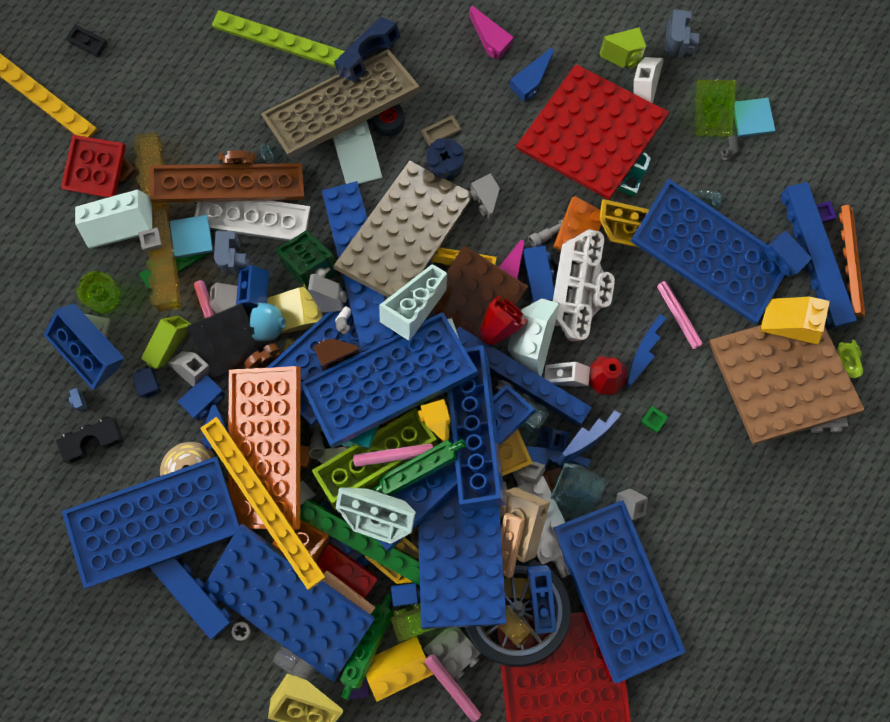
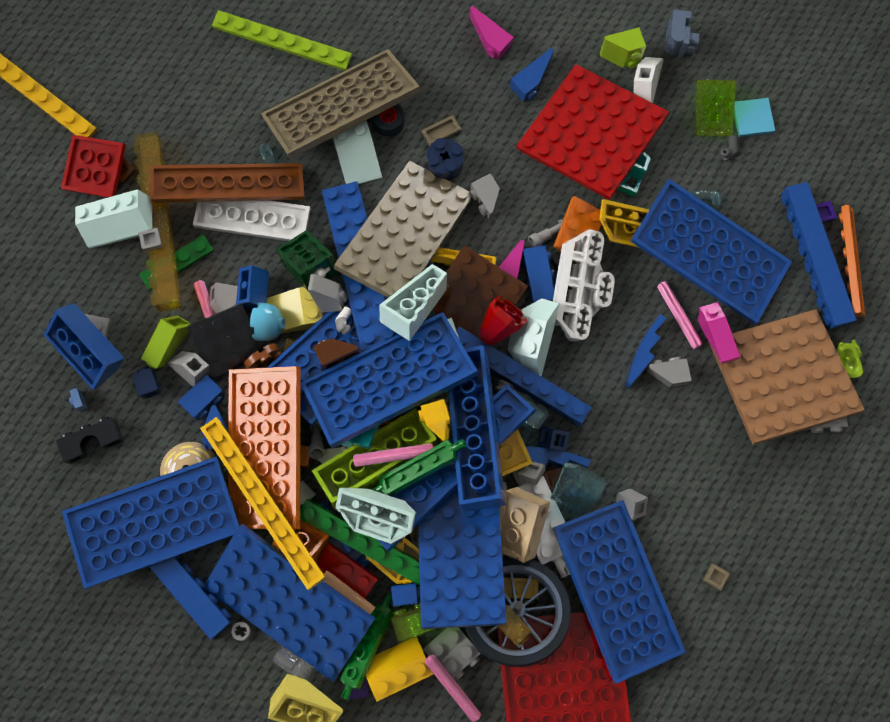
black plate [66,24,108,57] -> none
clear neon green brick [76,271,121,314] -> none
medium azure tile [170,215,213,258] -> none
sand blue hips [214,231,250,276] -> none
dark orange plate [218,151,256,164] -> none
dark blue arch [334,17,401,82] -> none
light nougat tile [501,513,525,578] -> none
blue slope [527,565,556,634] -> none
white slope [544,362,590,387] -> none
slope [557,410,621,465] -> none
red cone [588,356,626,395] -> none
green plate [640,406,668,433] -> none
yellow slope [760,297,830,345] -> none
blue brick [763,231,812,277] -> none
none -> light grey slope [646,357,692,387]
none -> dark pink slope [698,302,740,364]
none -> dark tan tile [703,563,731,591]

